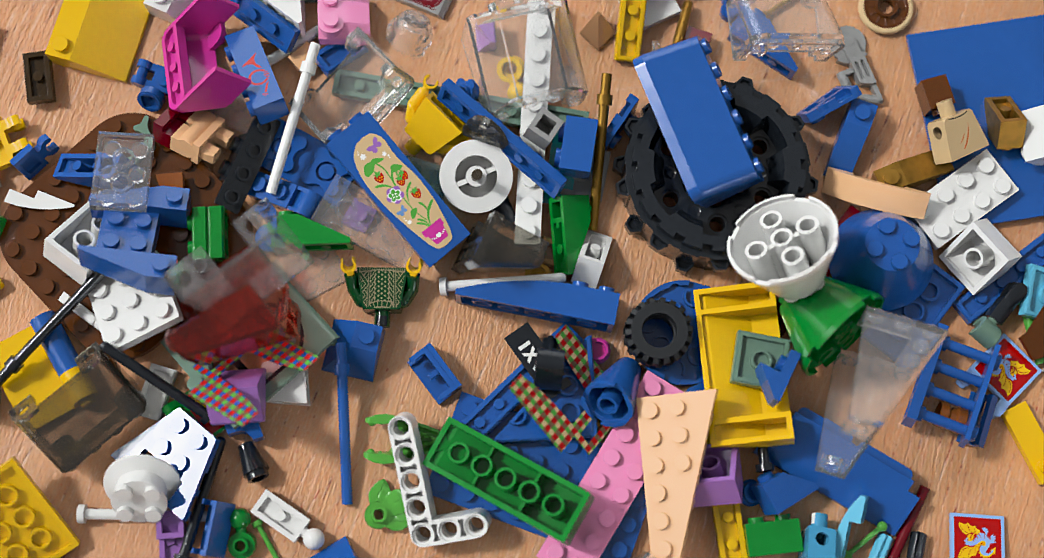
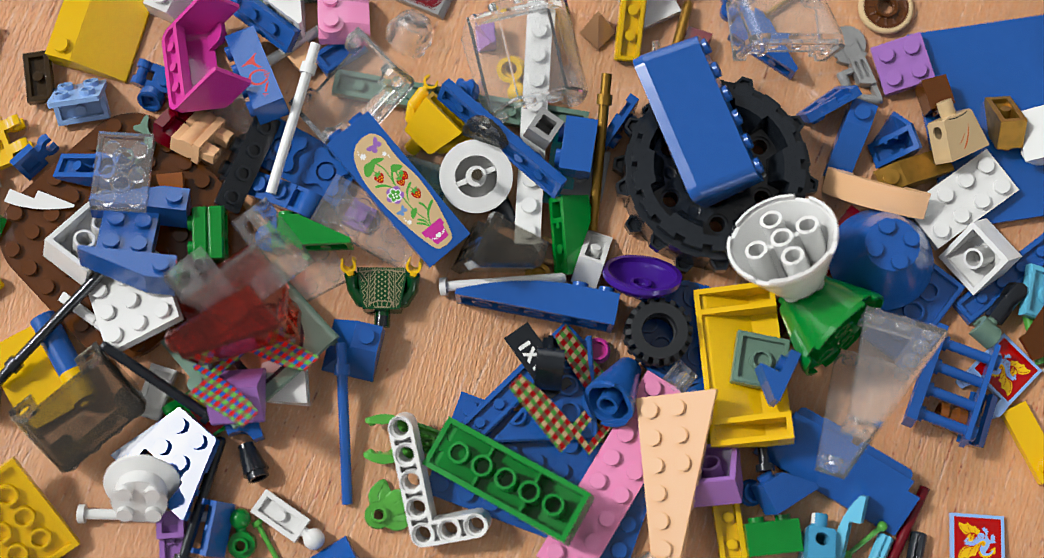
blue hinge [407,342,462,405] -> none
none -> light blue bracket [47,78,111,126]
none -> dark purple dish [602,255,682,300]
none -> clear plate [662,359,698,393]
none -> blue slope [867,111,922,169]
none -> medium lavender plate [870,32,935,97]

